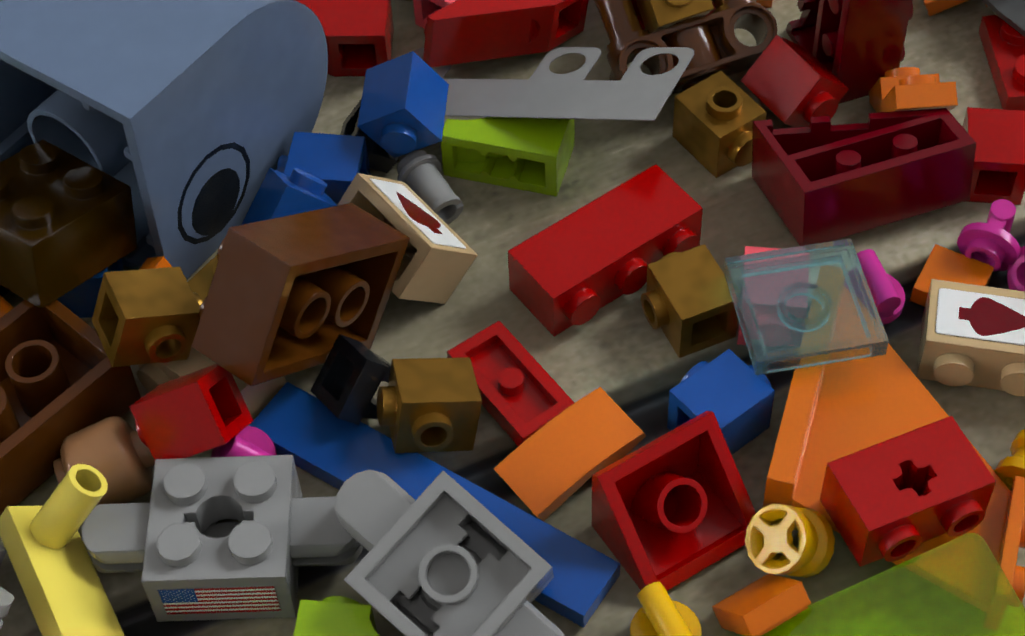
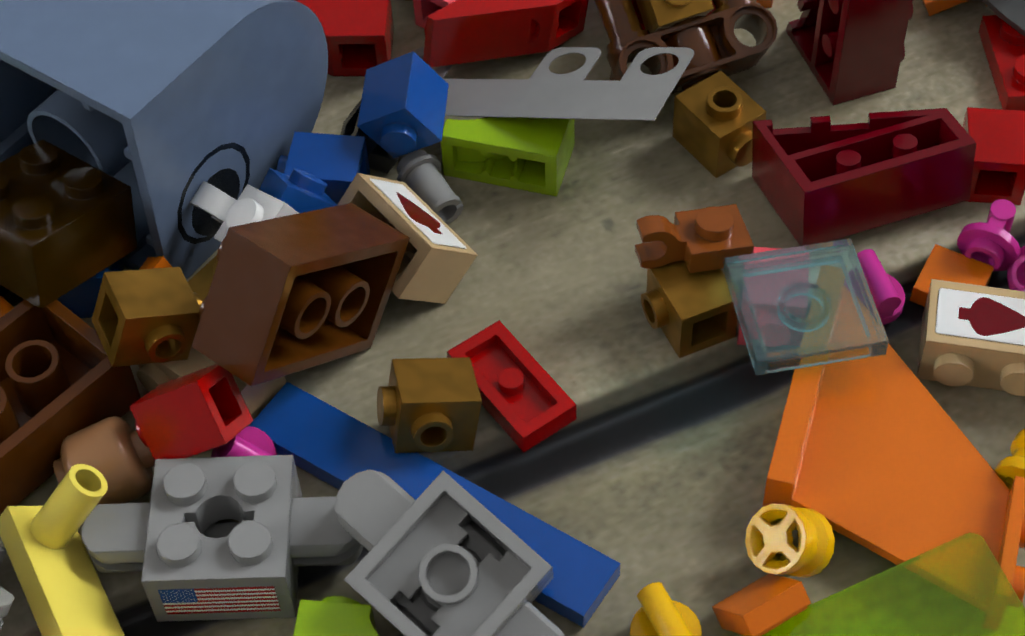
black tile [310,334,391,425] -> none
orange slope [494,387,646,521] -> none
red brick [508,164,703,337] -> none
red slope [592,411,756,591] -> none
blue brick [667,349,775,455] -> none
red brick [740,35,849,128] -> none
red brick [820,416,996,567] -> none
orange slope [869,67,958,112] -> none
none -> white plate [190,181,299,243]
none -> dark orange plate [635,204,754,273]

